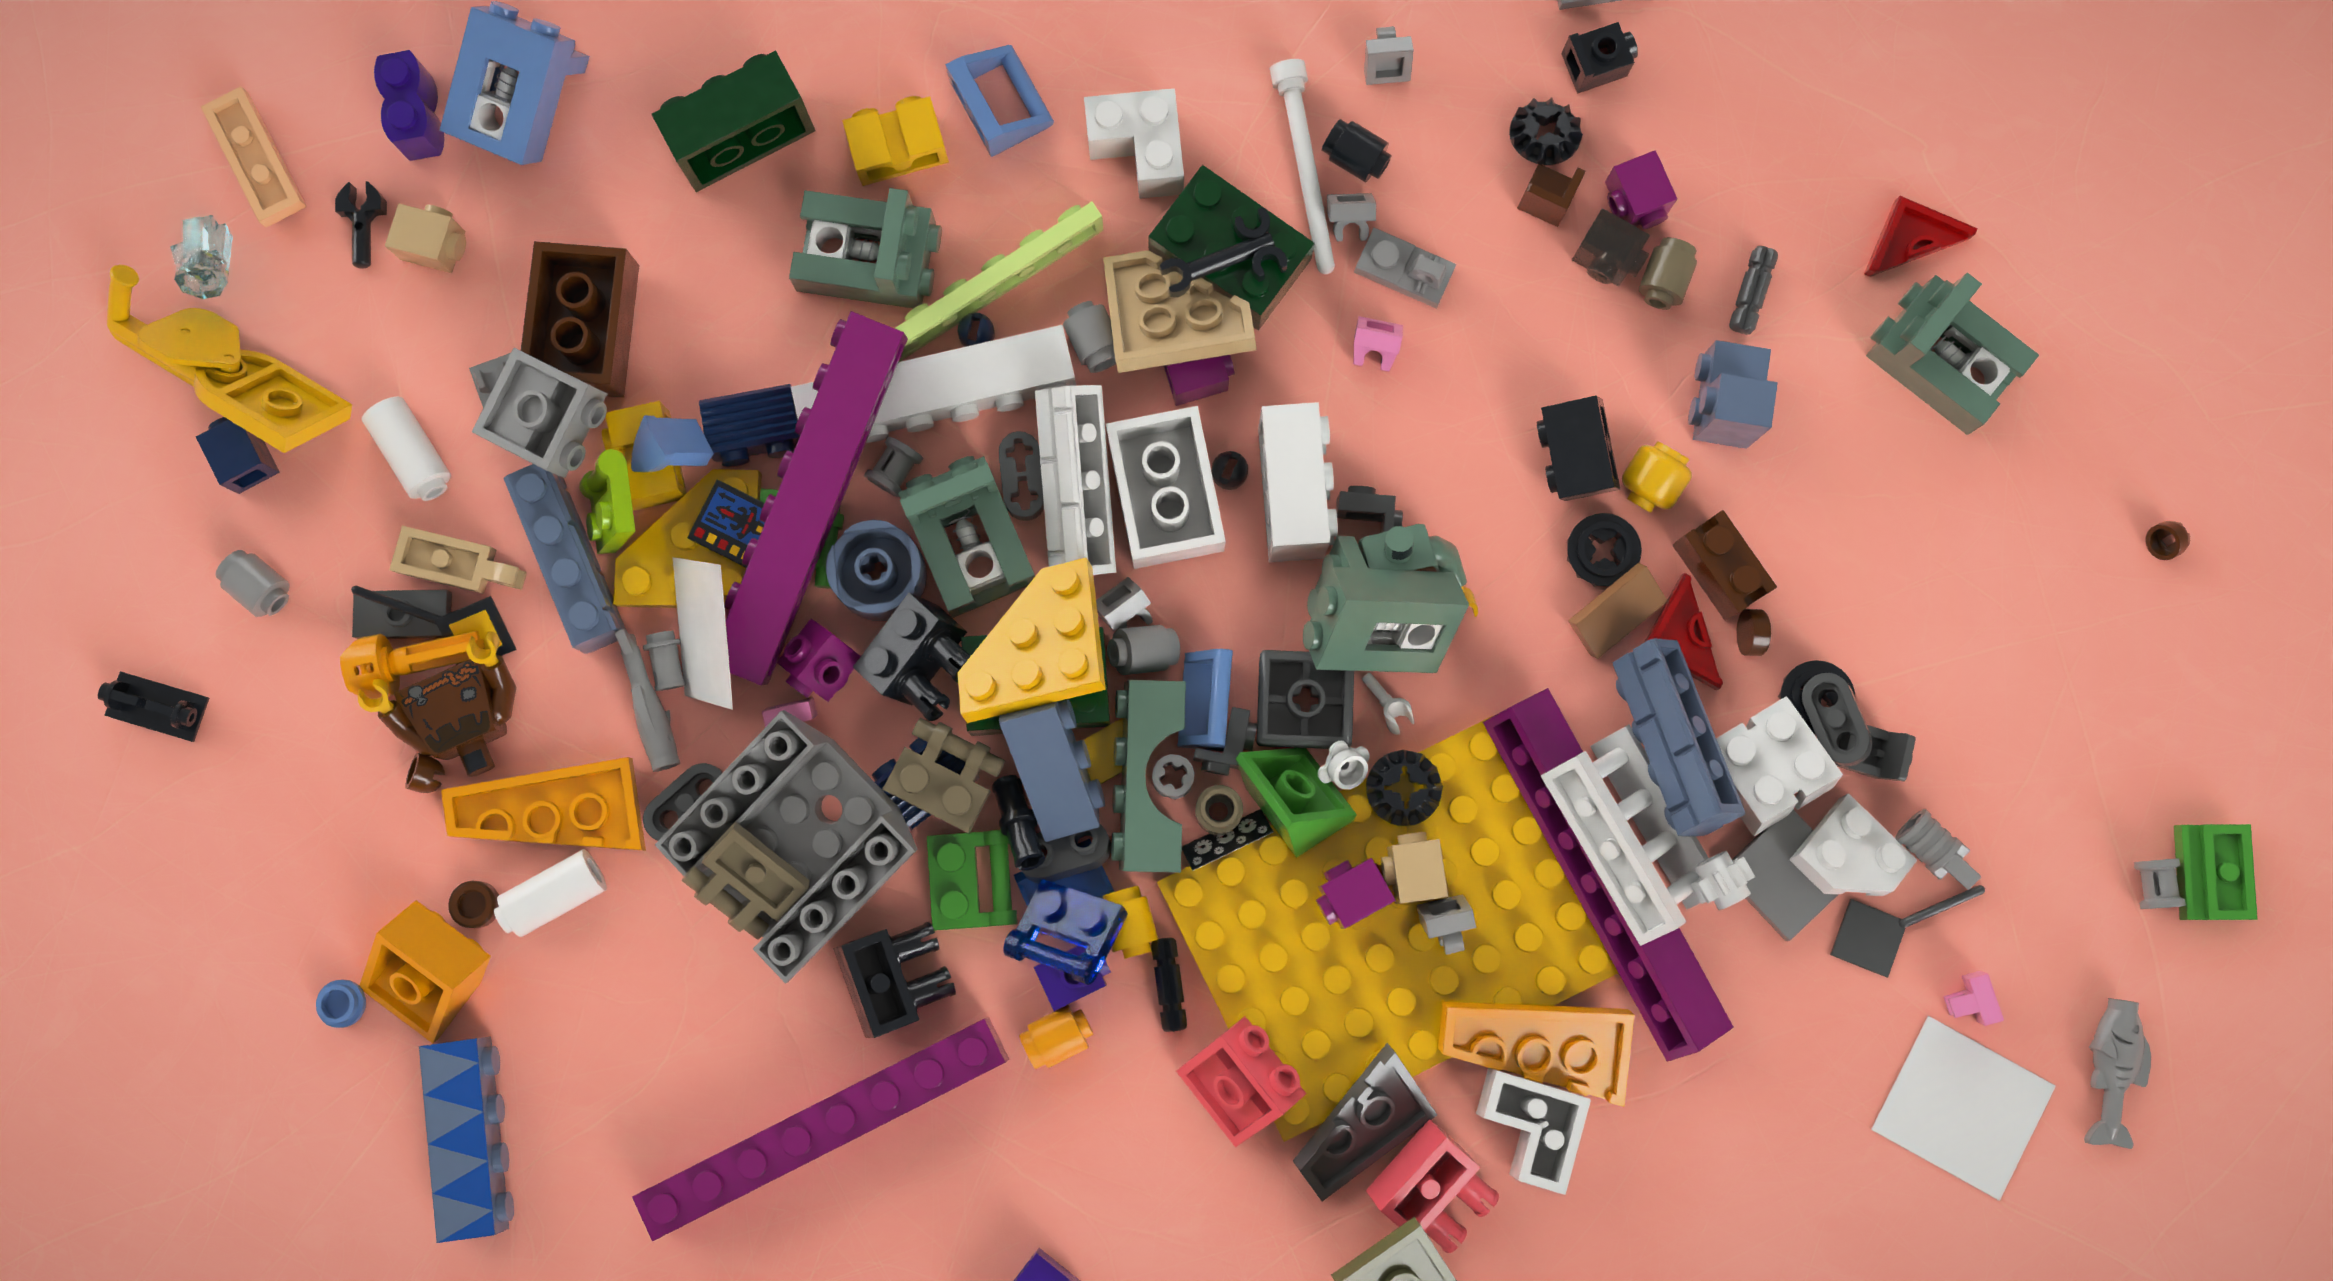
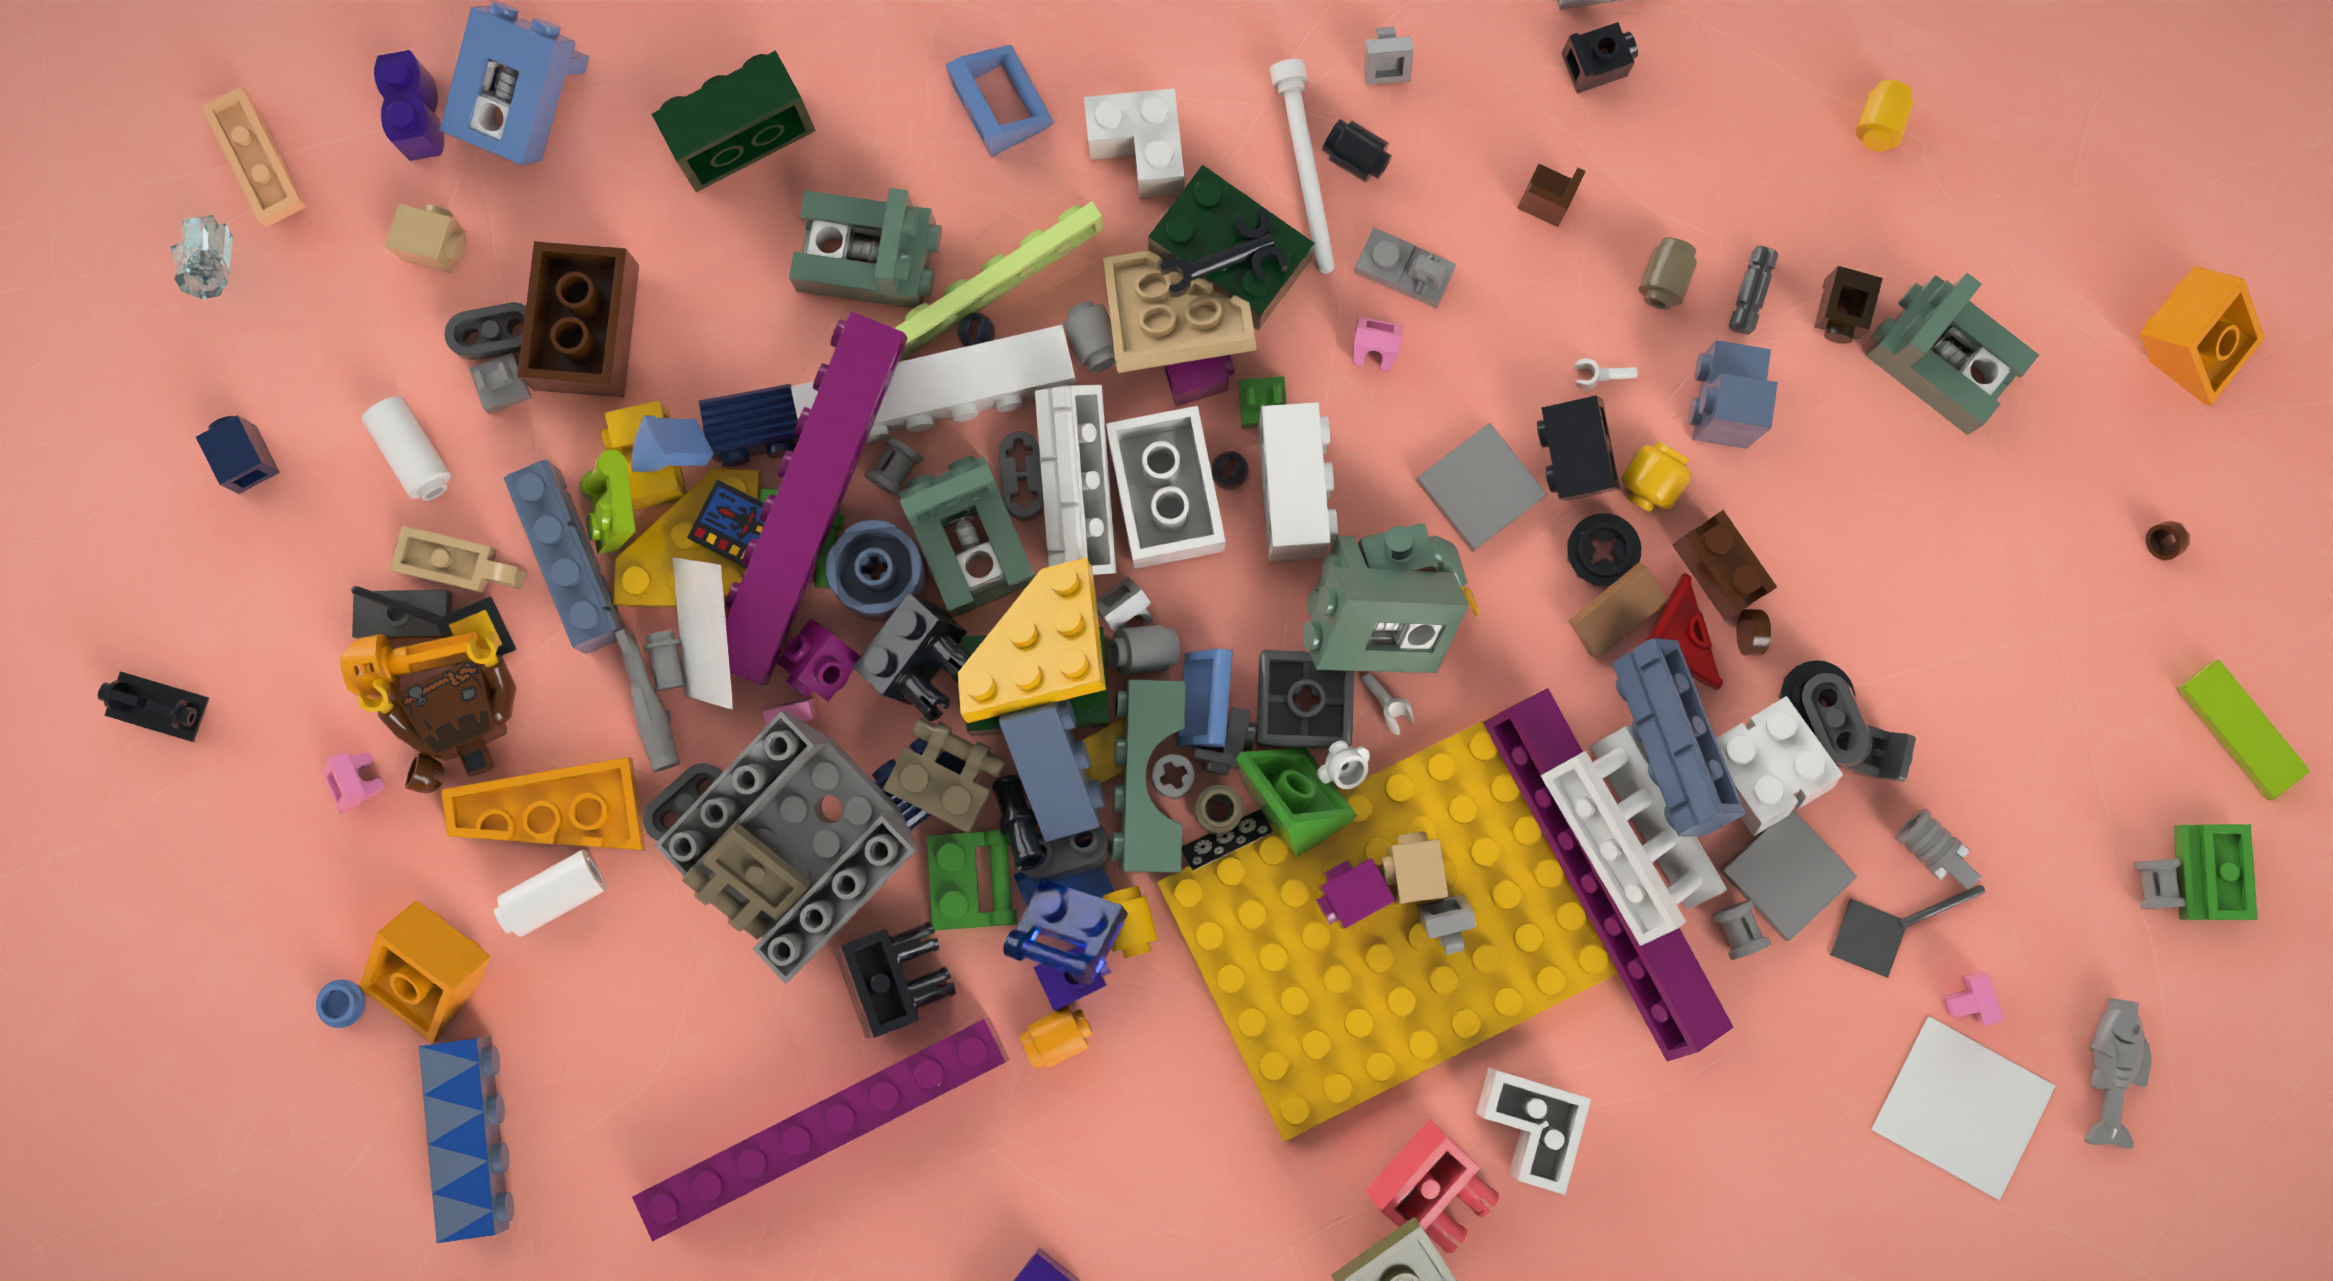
yellow plate [107,264,352,453] -> none
light grey brick [215,550,290,617] -> none
black bar [335,181,387,269] -> none
reddish brown tile [448,881,499,928] -> none
light grey plate [472,348,607,478] -> none
yellow brick [842,96,949,186] -> none
black axle [1151,937,1187,1032] -> none
coral plate [1176,1016,1307,1147] -> none
dark grey wing [1293,1043,1437,1202] -> none
light grey tile [1327,193,1376,242] -> none
dark grey bracket [1336,486,1403,533] -> none
black gear [1366,749,1443,826] -> none
light orange wing [1438,1002,1635,1107] -> none
black gear [1509,97,1583,165] -> none
clear smoke brick [1572,208,1650,287] -> none
magenta brick [1605,150,1678,230] -> none
white gear [1690,850,1755,910] -> none
white plate [1790,793,1917,896] -> none
red tile [1864,196,1978,277] -> none
none -> bright pink tile [322,752,384,814]
none -> dark grey plate [444,302,526,360]
none -> bright green tile [1238,376,1286,428]
none -> light grey tile [1416,423,1547,552]
none -> white hand [1574,358,1638,391]
none -> light grey bush [1711,899,1771,960]
none -> dark brown brick [1814,266,1883,344]
none -> yellow brick [1856,80,1914,152]
none -> light orange slope [2140,266,2265,406]
none -> lime tile [2176,659,2310,800]

